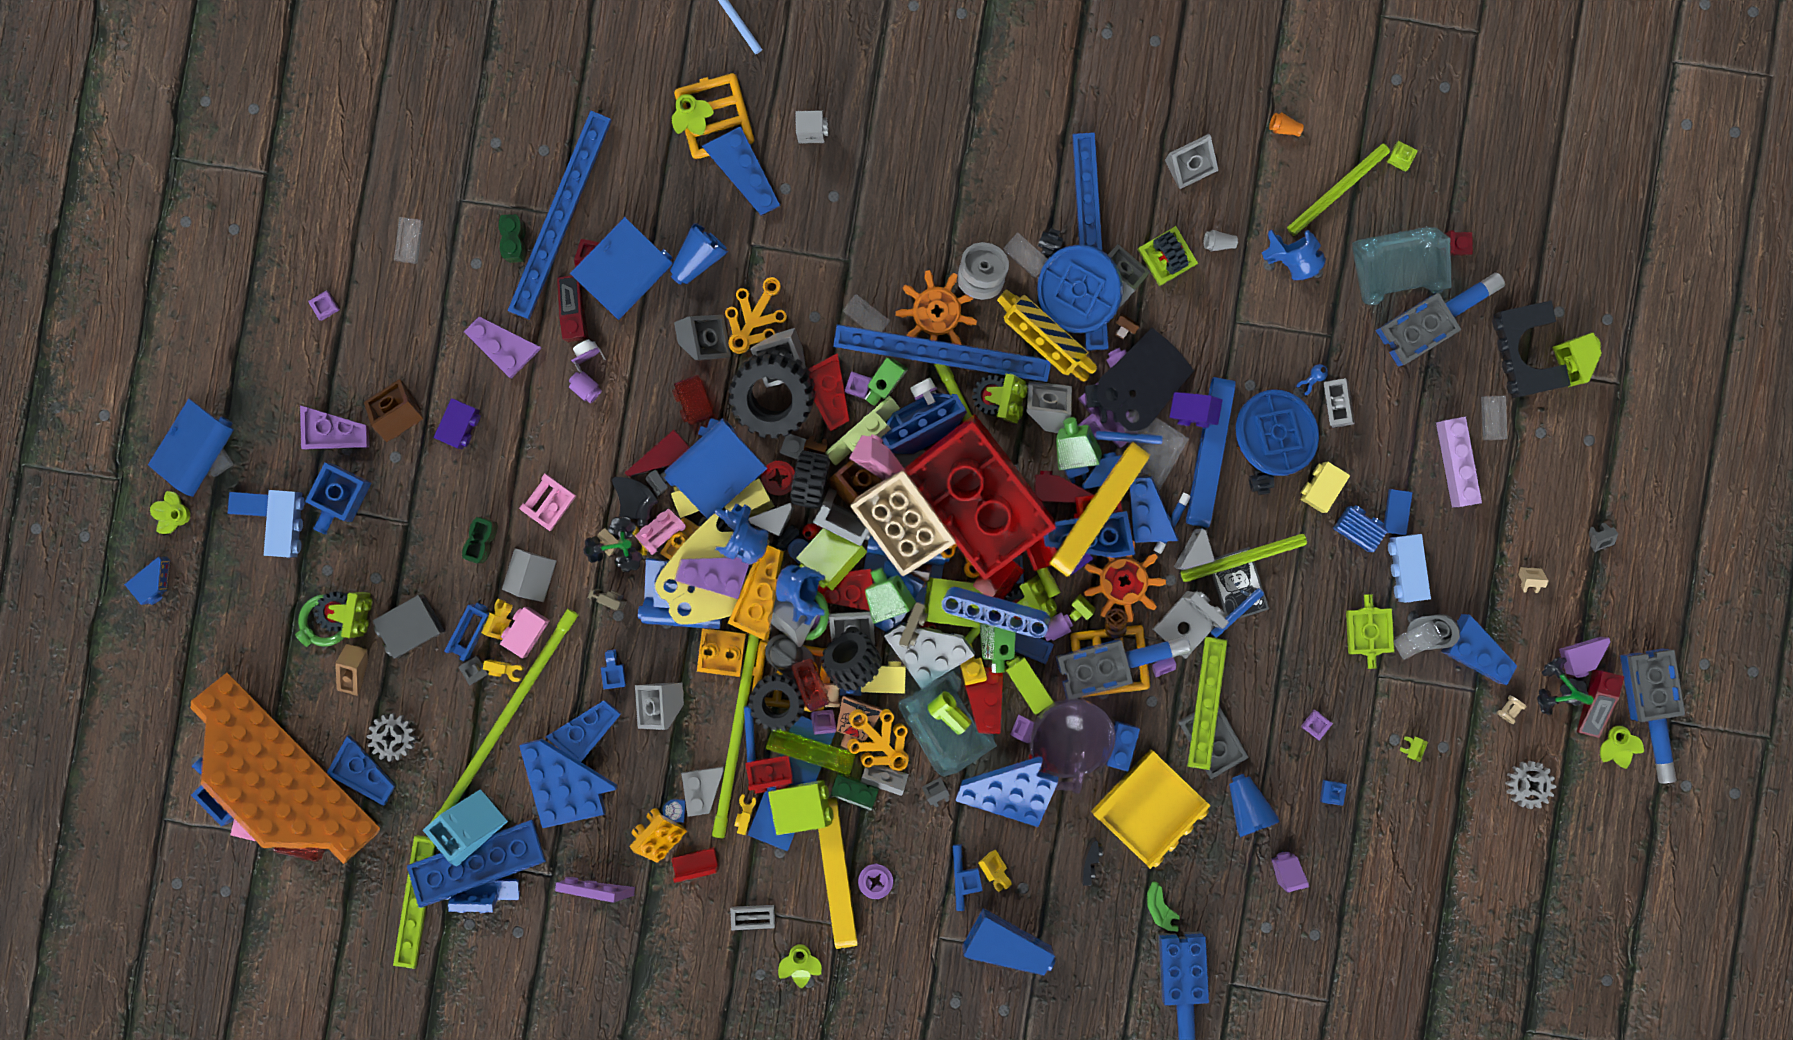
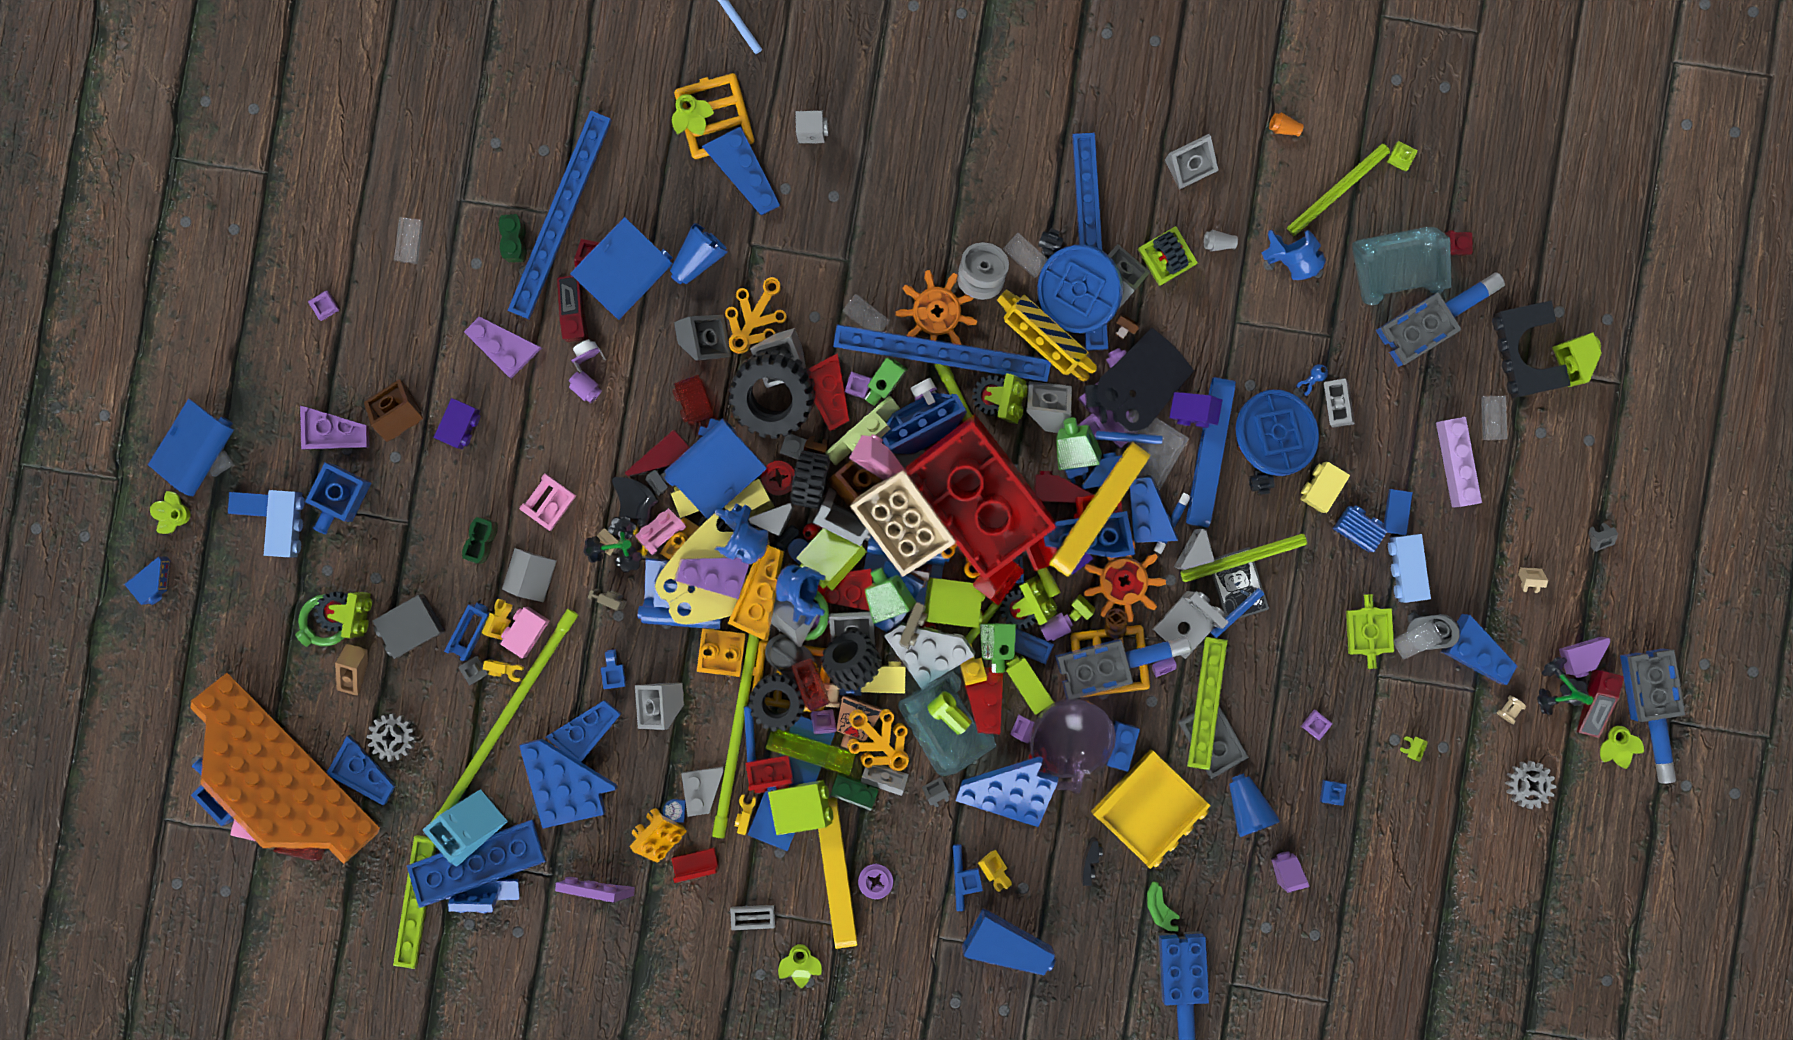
blue beam [942,587,1051,638] -> none

